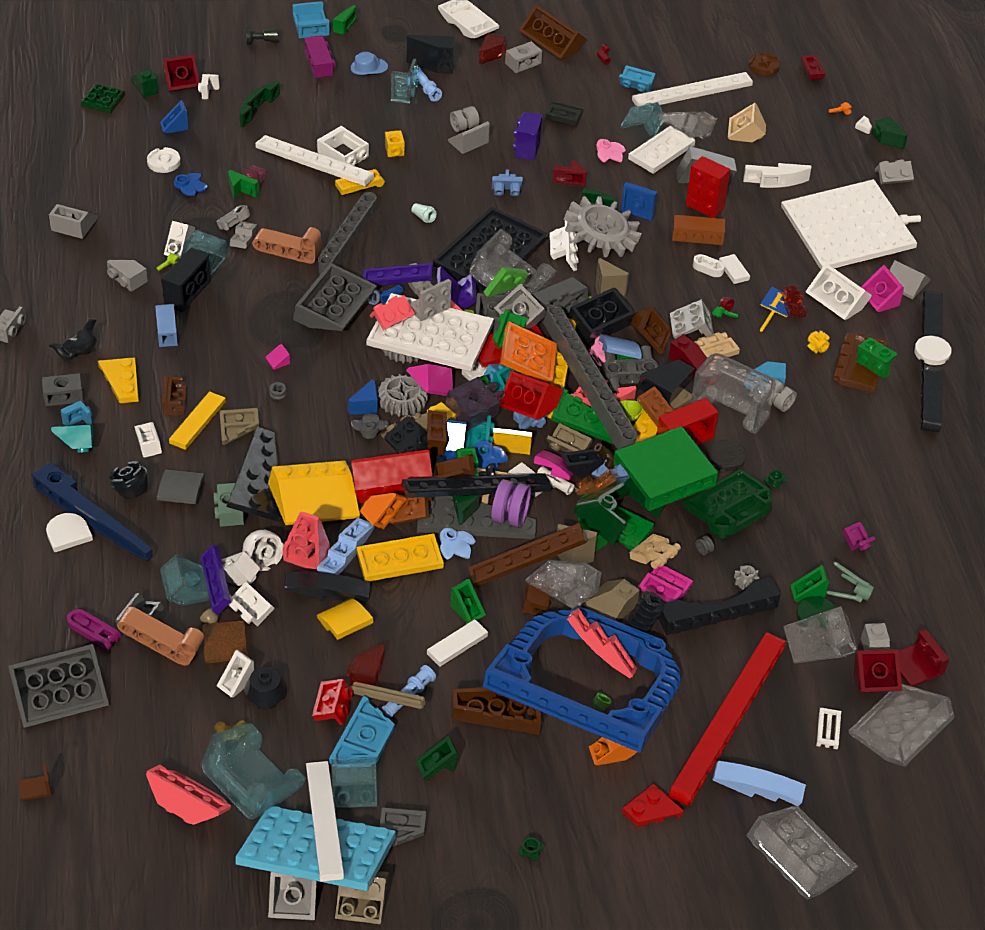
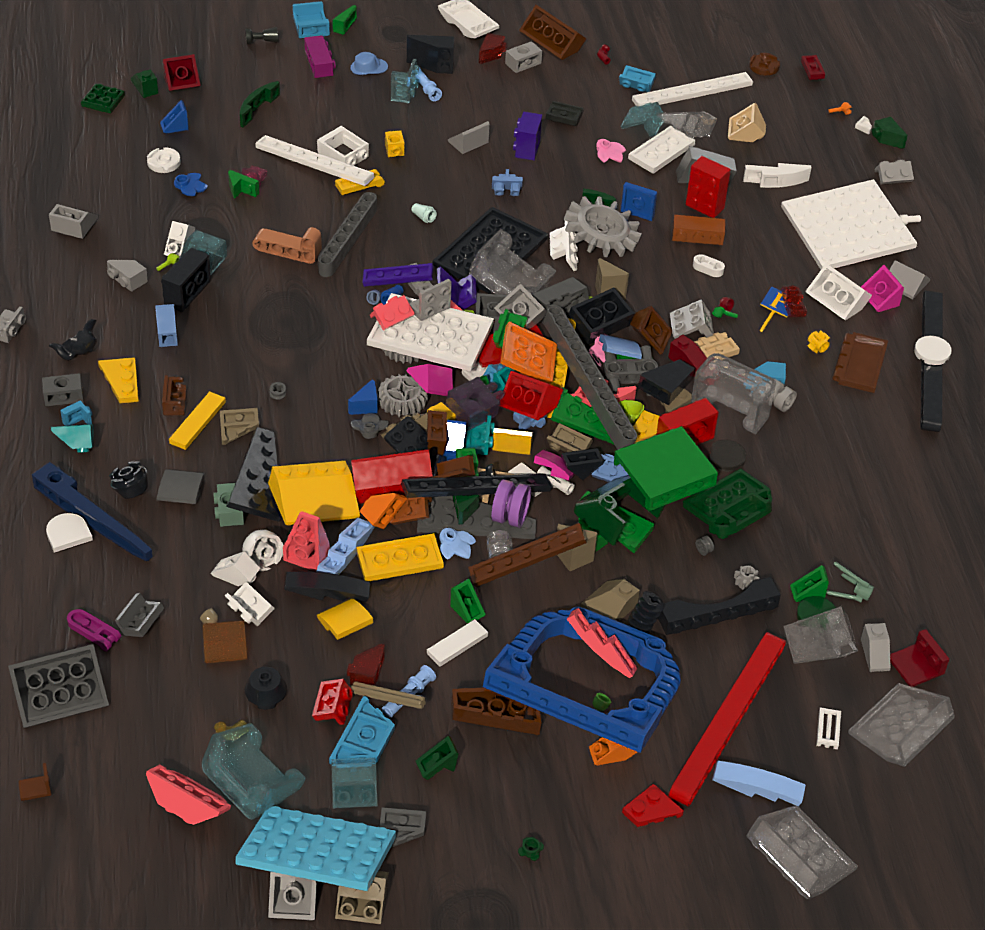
nougat beam [117,607,204,666] -> none
white slope [134,422,162,457] -> none
clear light blue slope [160,555,210,606] -> none
white bracket [198,74,219,99] -> none
dark purple tile [200,544,231,614] -> none
light grey piece [216,205,250,230] -> none
white slope [217,650,254,697] -> none
light grey slope [230,221,257,249] -> none
dark pink slope [265,344,290,370] -> none
dark grey slope [293,263,377,331] -> none
white tile [306,761,344,882] -> none
light grey wheel [450,106,480,132] -> none
blue plate [474,440,508,471] -> none
bright green wing [484,266,529,297] -> none
reddish brown hinge [521,570,554,616] -> none
clear slope [525,560,602,608] -> none
dark red slope [553,160,587,186] -> none
clear orange slope [574,469,616,495] -> none
dark brown arm [594,443,615,470] -> none
tan plate [629,534,681,569] -> none
dark orange bracket [636,386,674,426] -> none
dark pink slope [638,565,693,603] -> none
white tile [719,254,750,284] -> none
dark green plate [764,470,787,489] -> none
magenta bracket [841,522,876,551] -> none
dark red slope [853,649,902,693] -> none
green bracket [856,337,897,379] -> none
none -> clear wheel [486,530,513,559]

